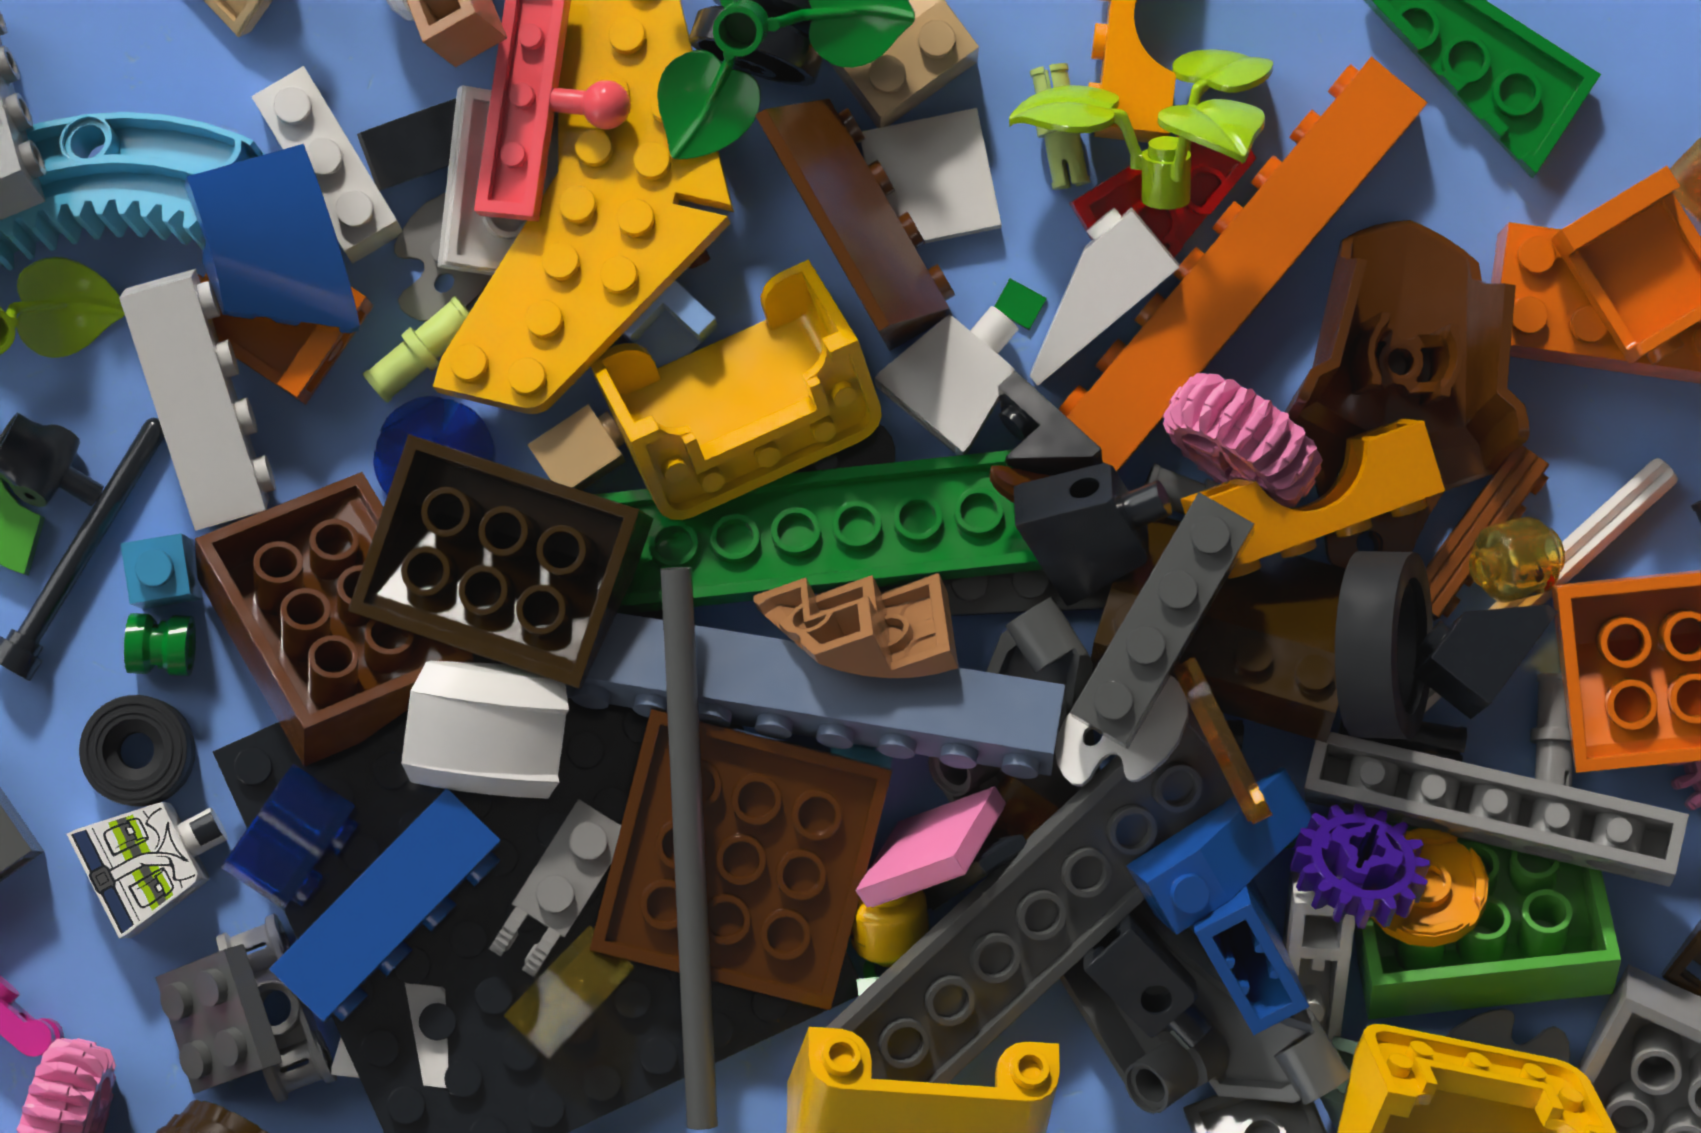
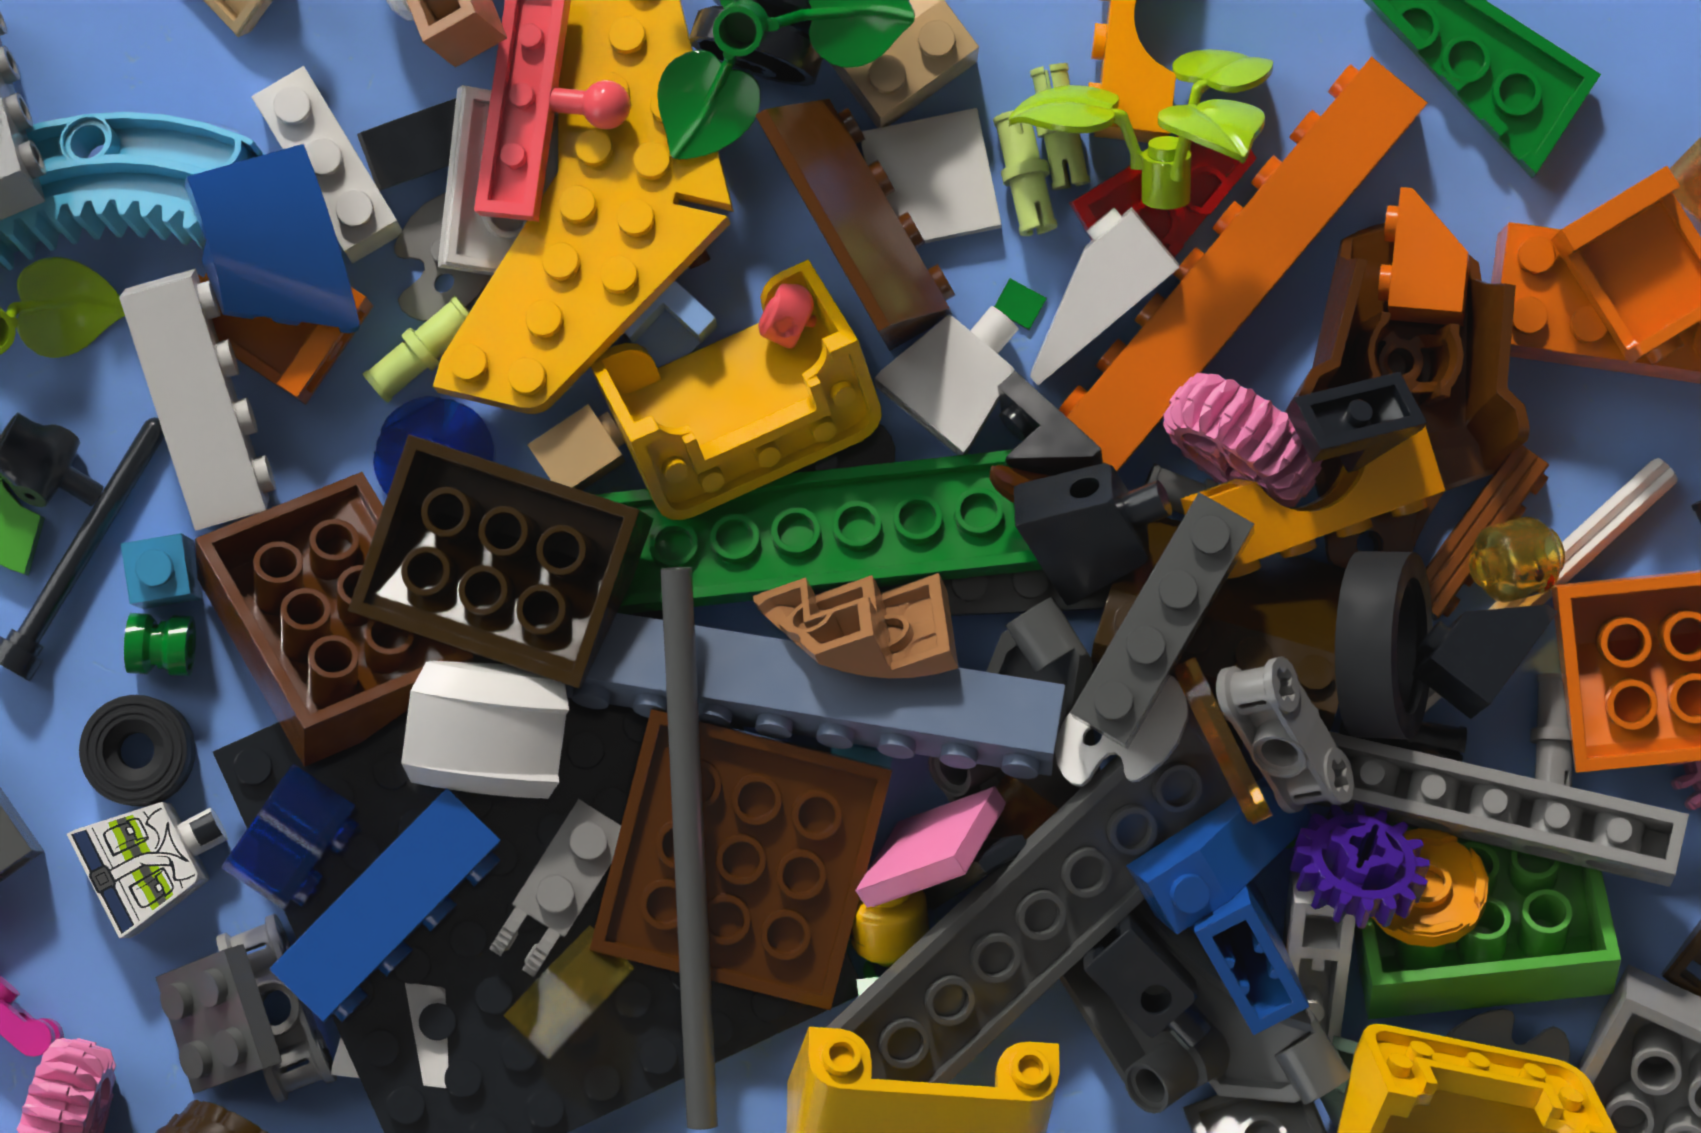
none -> coral piece [758,284,817,349]
none -> yellowish green pin [993,110,1058,236]
none -> light grey piece [1216,656,1354,813]
none -> black slope [1286,372,1427,473]
none -> orange slope [1378,187,1470,326]

